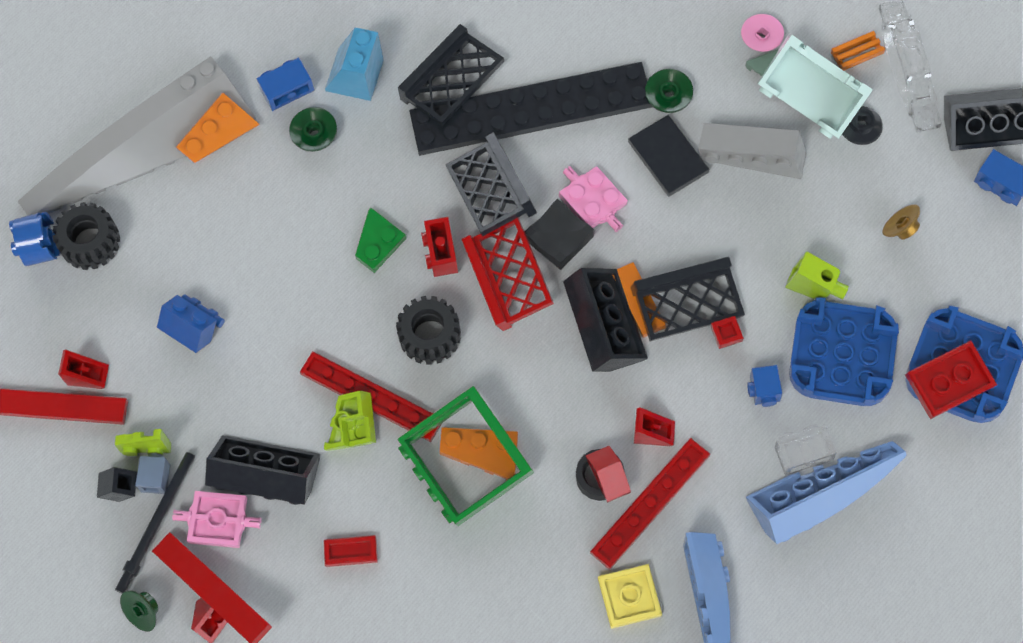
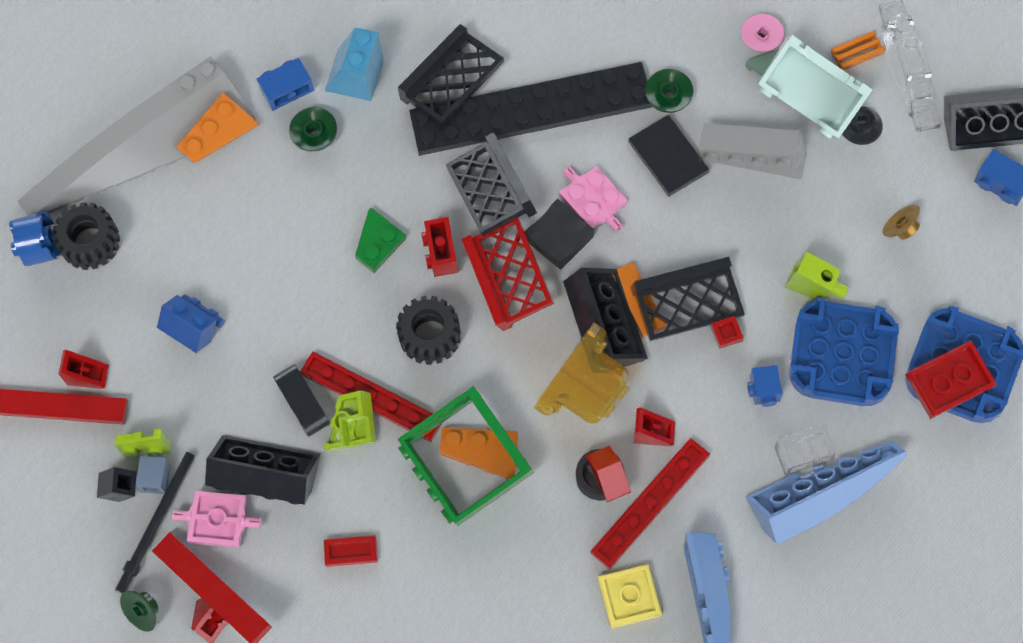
none -> black beam [273,364,330,437]
none -> clear yellow brick [533,322,630,424]

